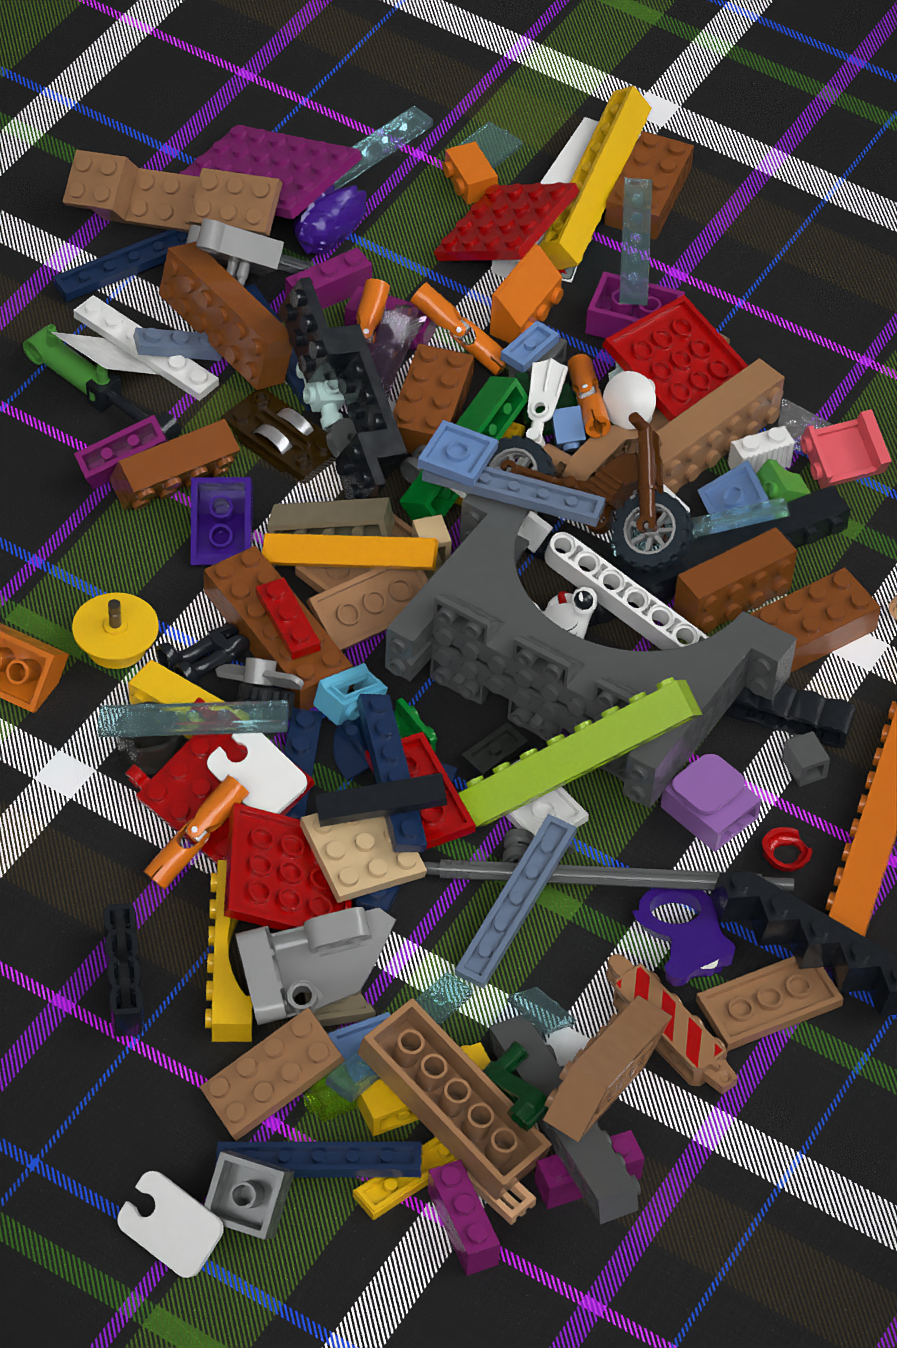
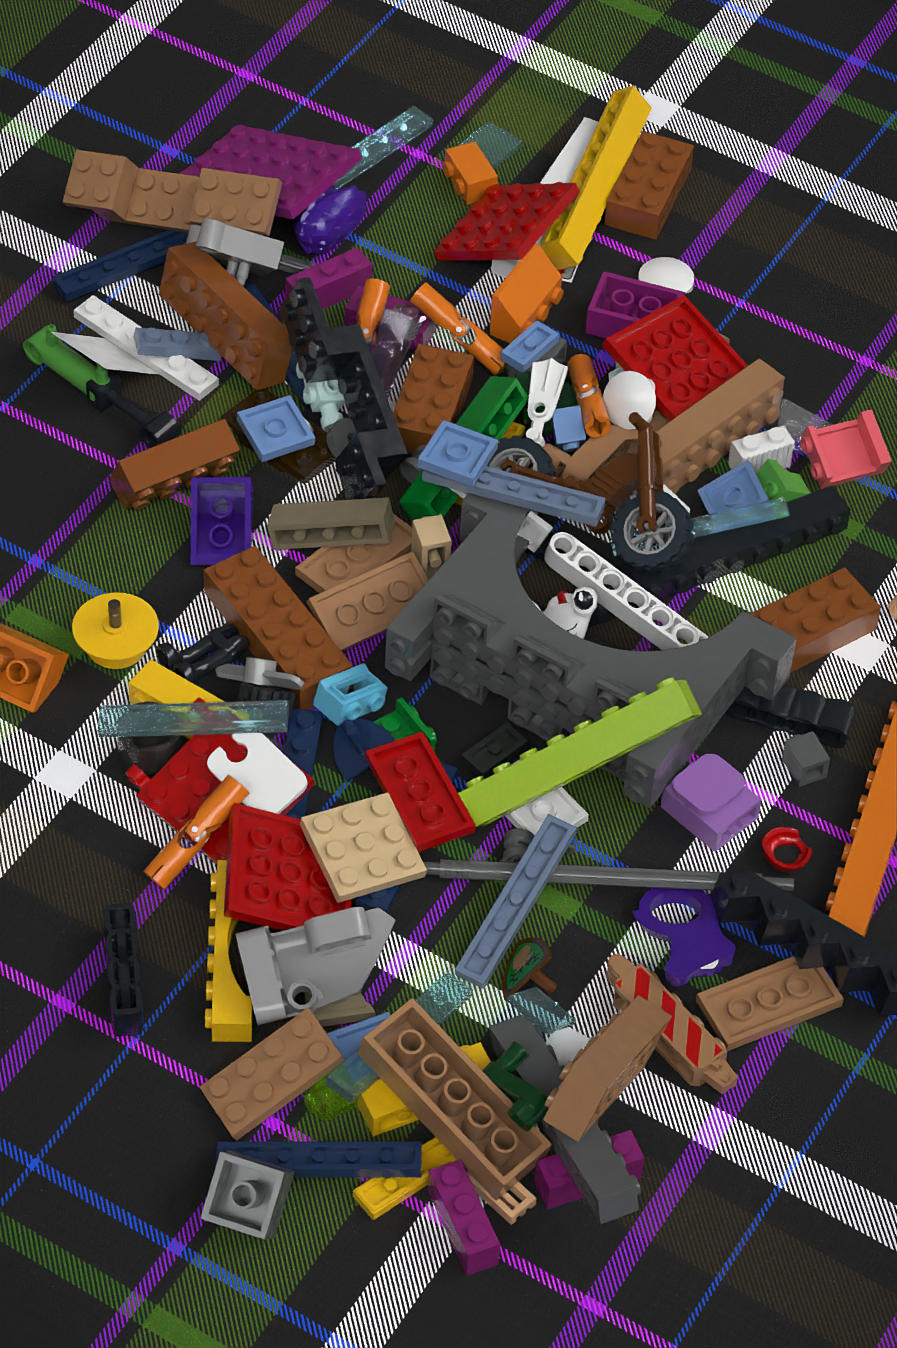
magenta brick [74,415,168,489] -> none
white piece [118,1171,224,1278] -> none
red plate [256,577,321,660] -> none
light orange tile [262,533,439,570] -> none
black tile [315,773,448,827] -> none
dark blue plate [357,694,427,852] -> none
clear light blue tile [619,178,652,305] -> none
dark orange brick [673,527,797,633] -> none
none -> medium blue plate [237,395,315,462]
none -> shield [502,937,557,1002]
none -> white dish [638,257,694,293]

